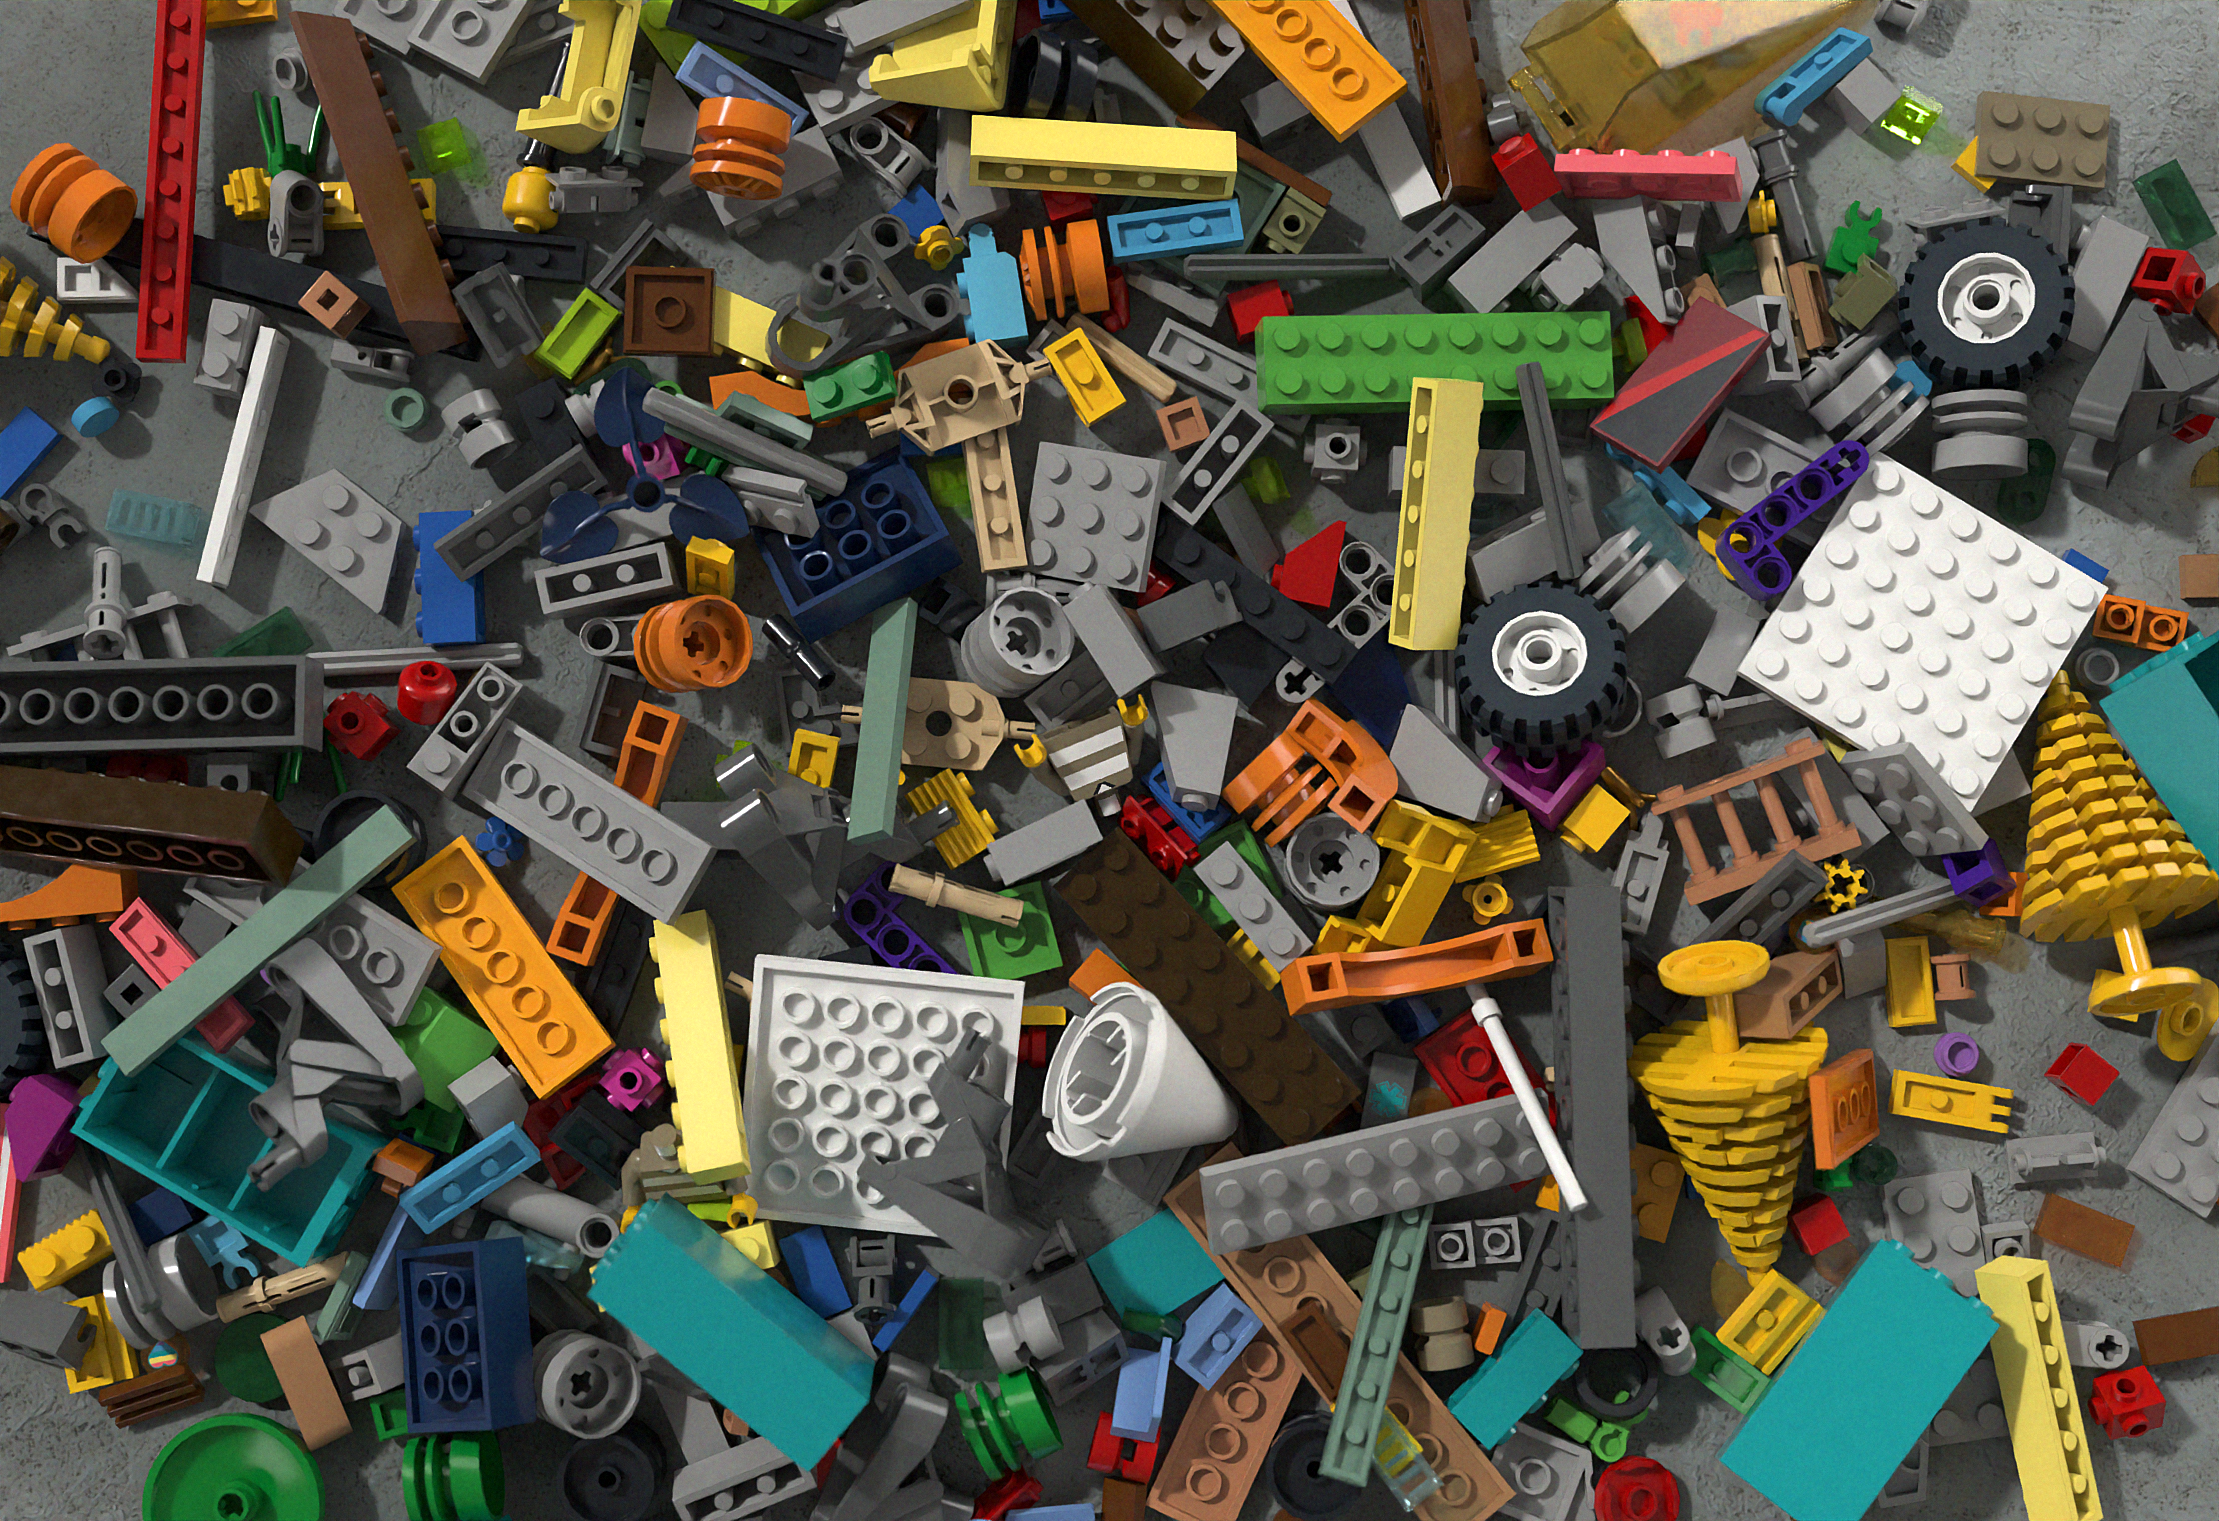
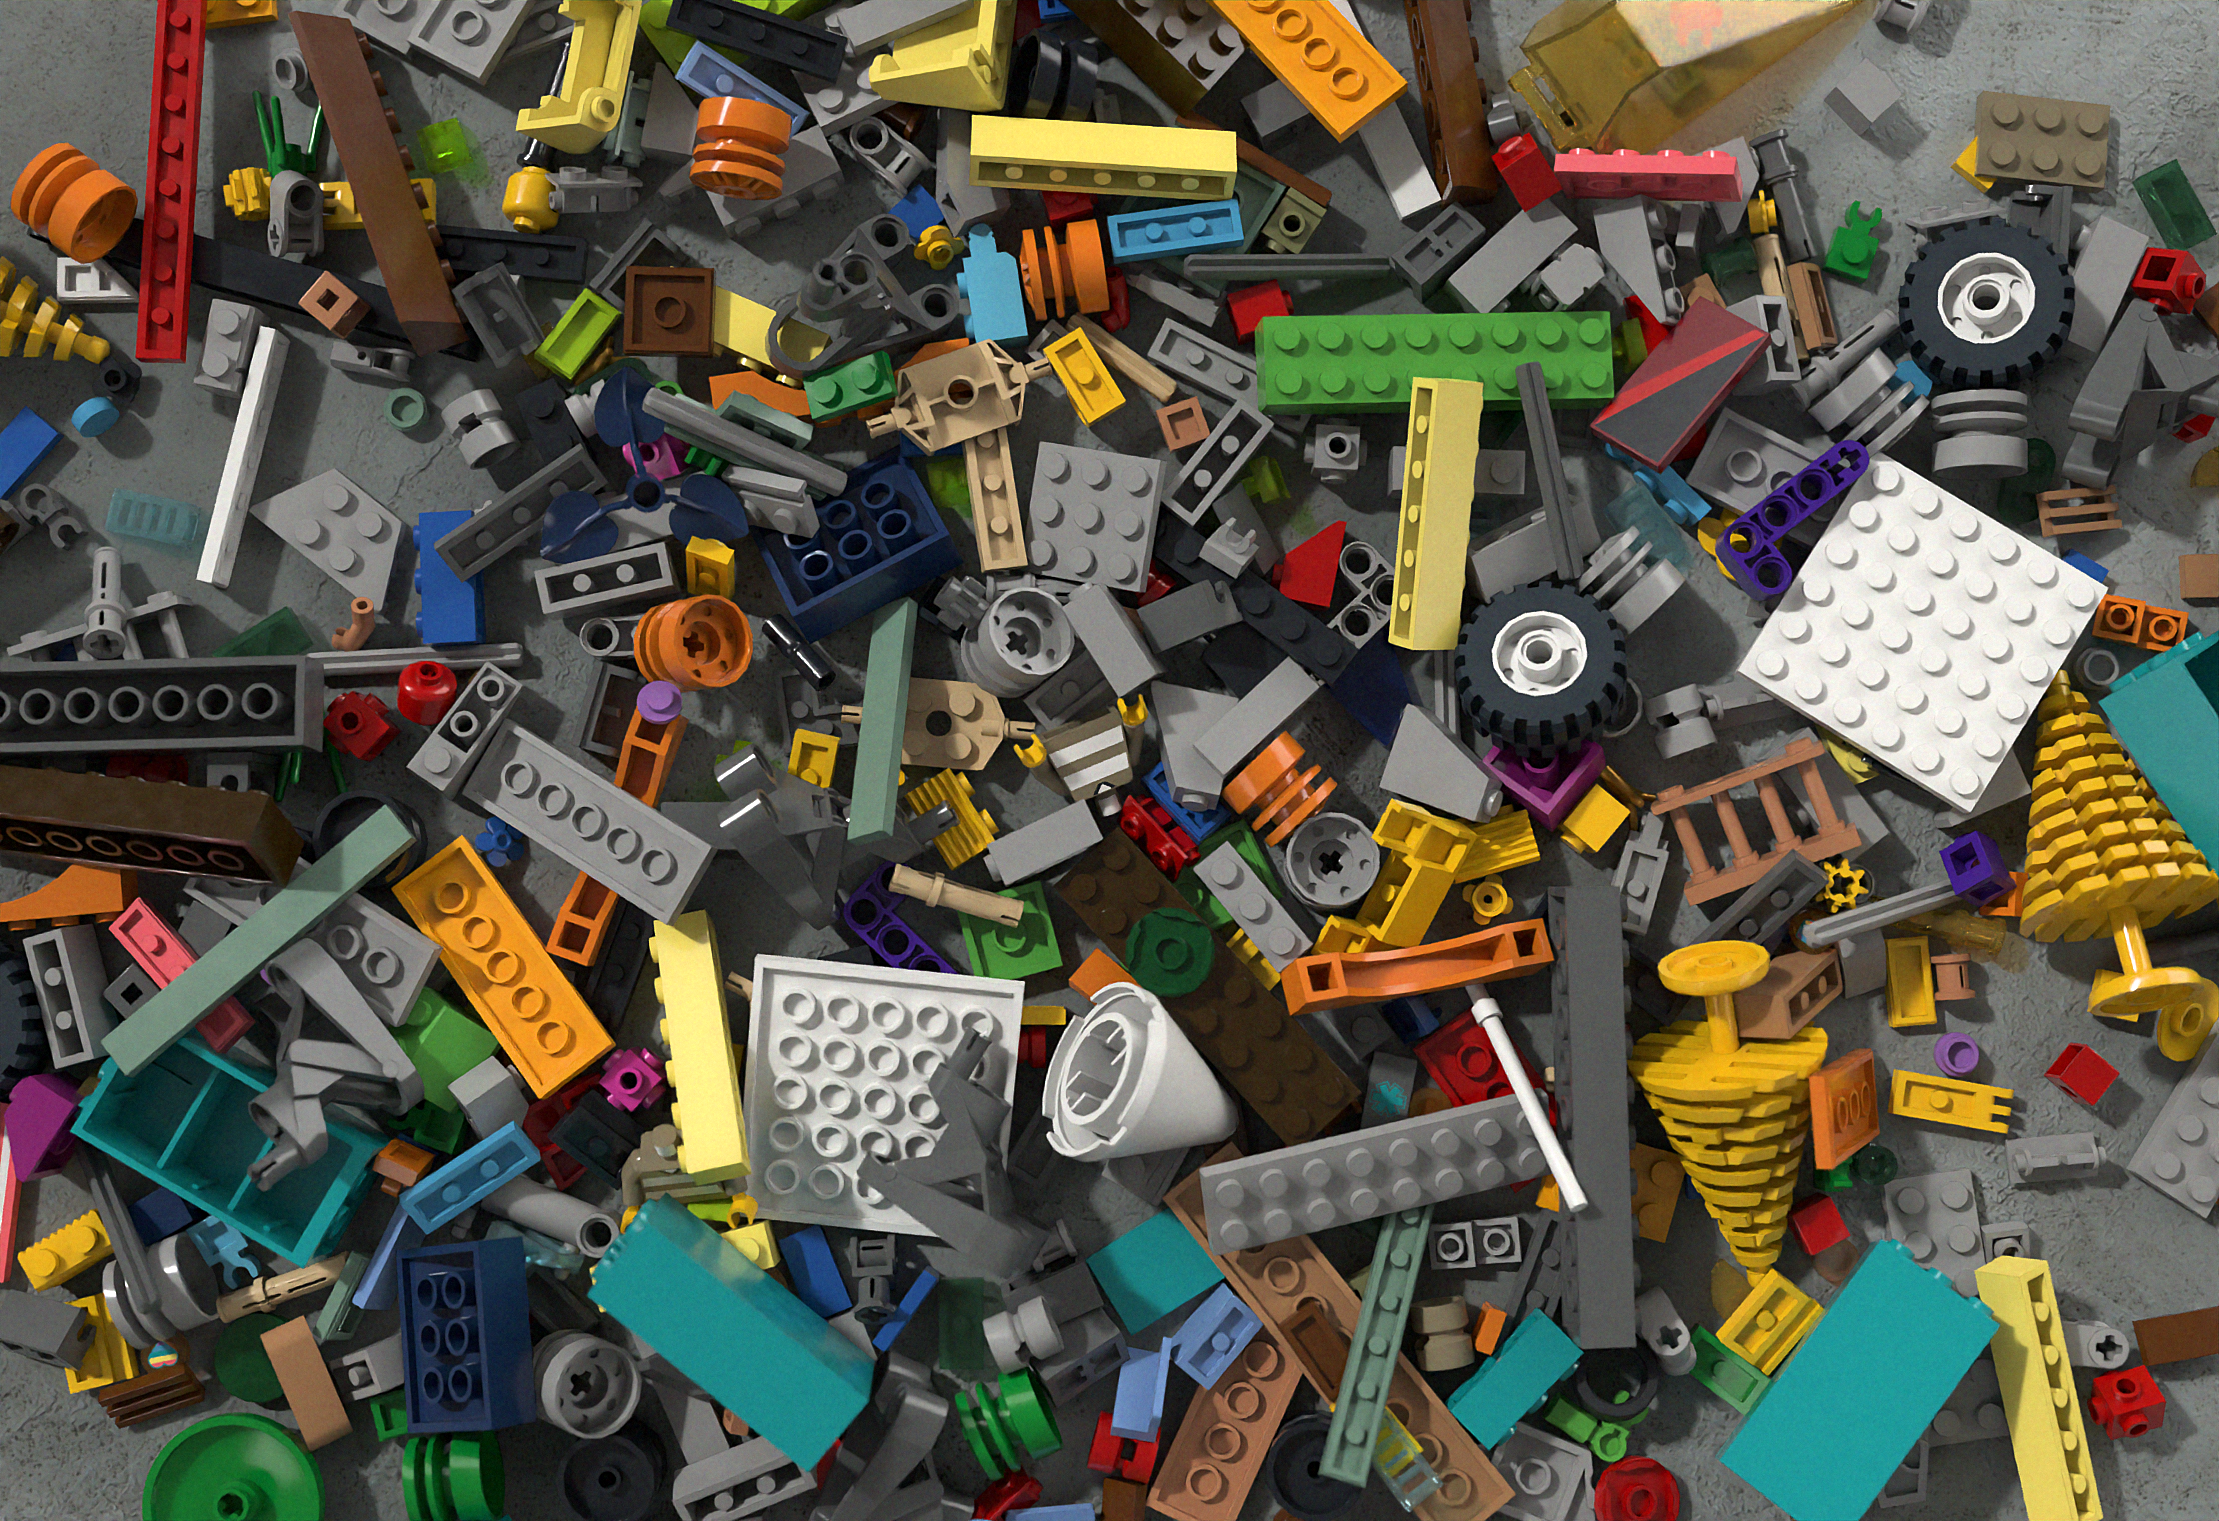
dark green arm [1121,1307,1183,1345] -> none
orange arch [1284,696,1398,834] -> none
light grey slope [1684,602,1760,698] -> none
dark azure plate [1754,26,1873,126] -> none
olive brick [1828,253,1898,330] -> none
light grey plate [1838,742,1989,857] -> none
clear neon green tile [1881,85,1944,145] -> none
clear orange tile [2032,1192,2135,1267] -> none
none -> nougat arm [332,597,376,652]
none -> medium lavender plate [637,681,683,725]
none -> dark grey gear [934,576,989,631]
none -> dark green tile [1125,907,1215,998]
none -> light grey tile [1193,656,1320,779]
none -> light grey tile [1199,517,1259,579]
none -> medium nougat tile [2036,485,2122,538]

